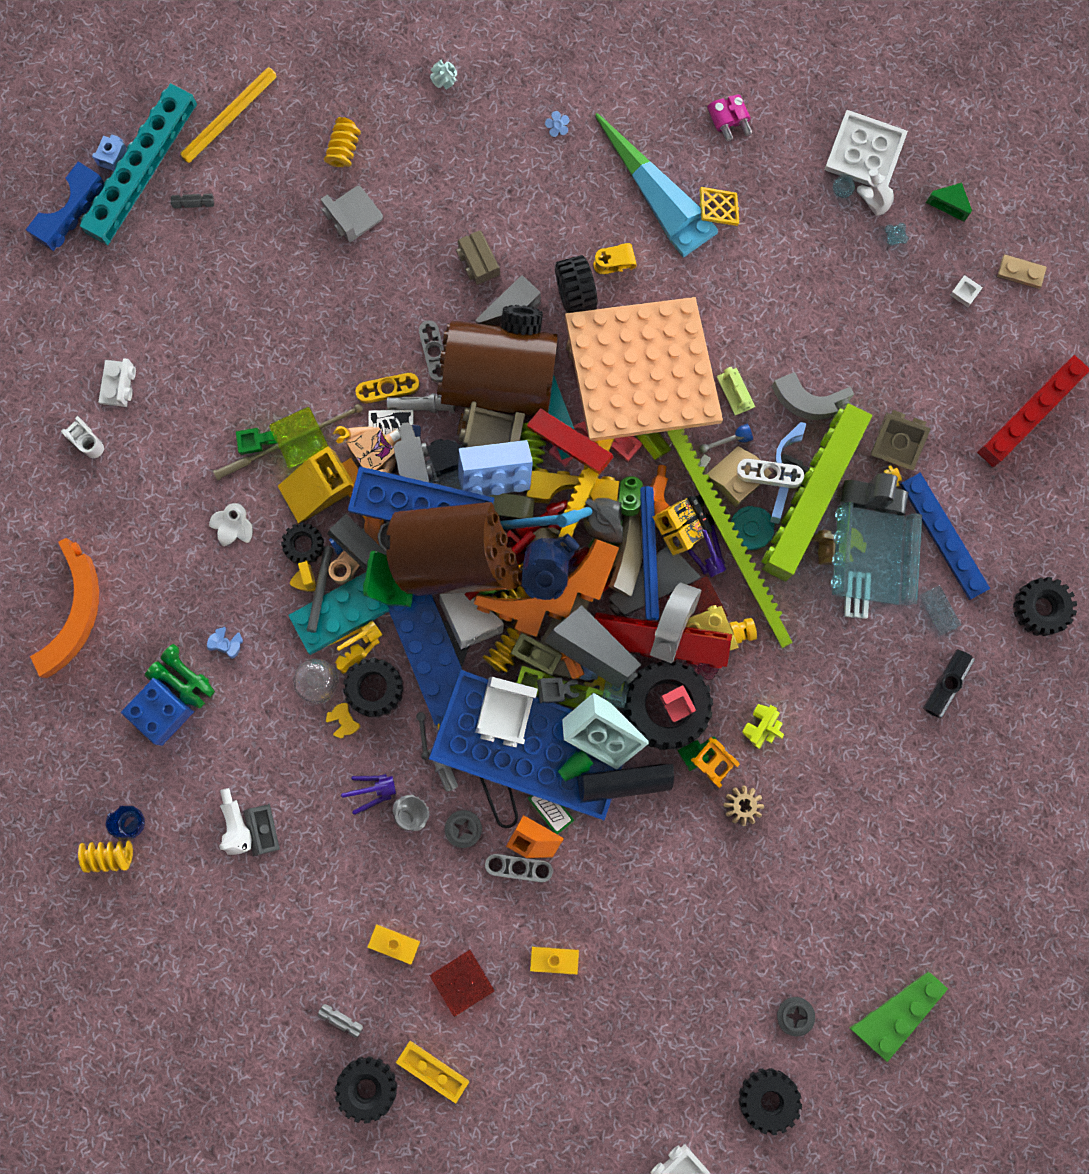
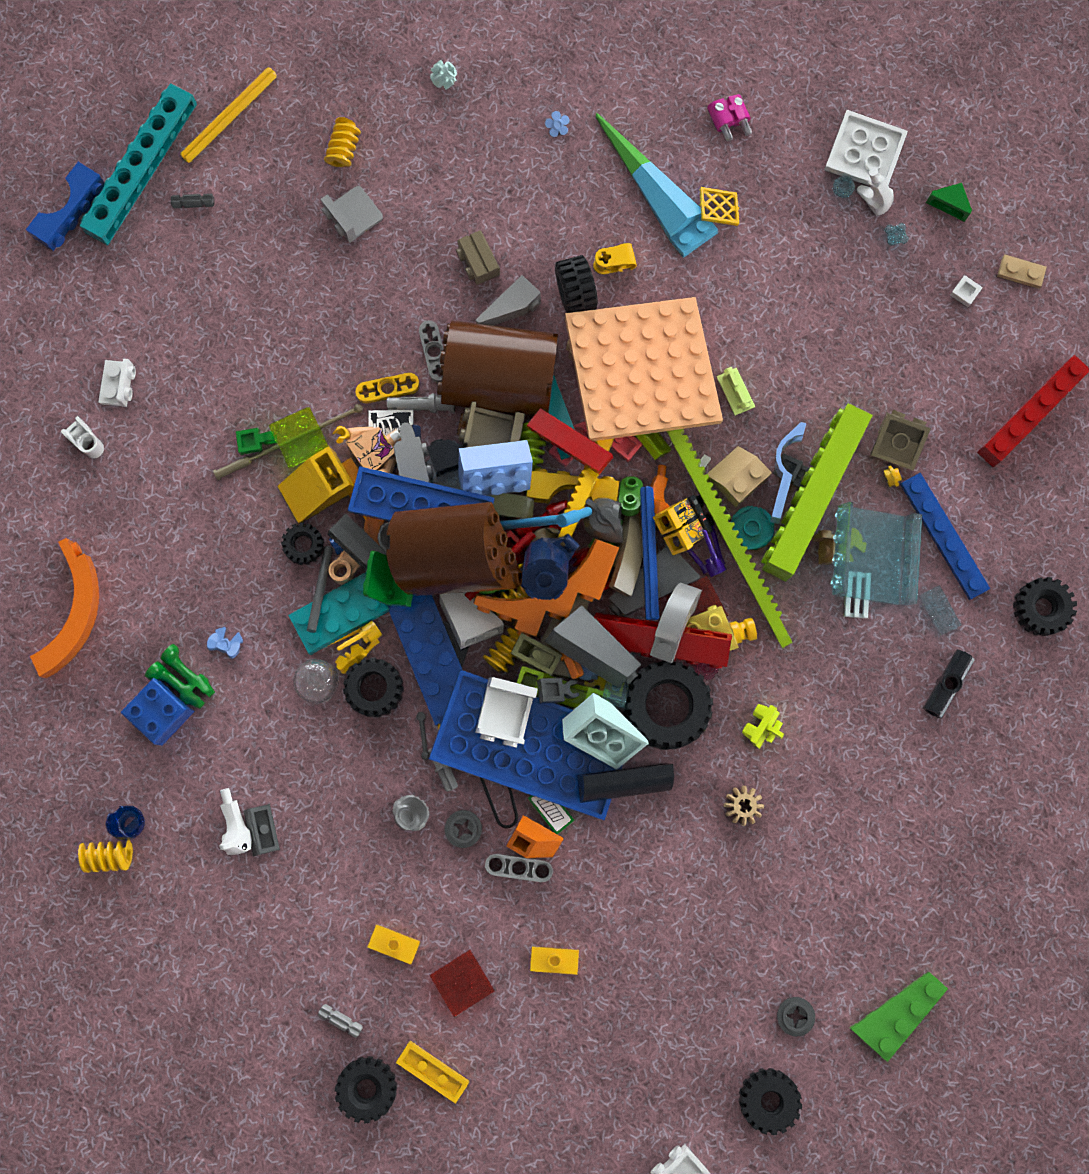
light blue brick [92,135,127,171] -> none
white plate [209,503,253,546] -> none
yellow tile [290,561,316,592] -> none
yellow piece [326,703,361,738] -> none
dark purple plant [341,774,396,815] -> none
black tyre [501,305,543,335] -> none
green cone [558,750,593,782] -> none
coral panel [660,685,696,722] -> none
green plate [677,736,717,771] -> none
light orange piece [691,737,740,788] -> none
hinge [699,423,753,453] -> none
white beam [737,459,804,488] -> none
light grey arch [771,372,854,420] -> none
dark grey beam [840,473,908,516] -> none

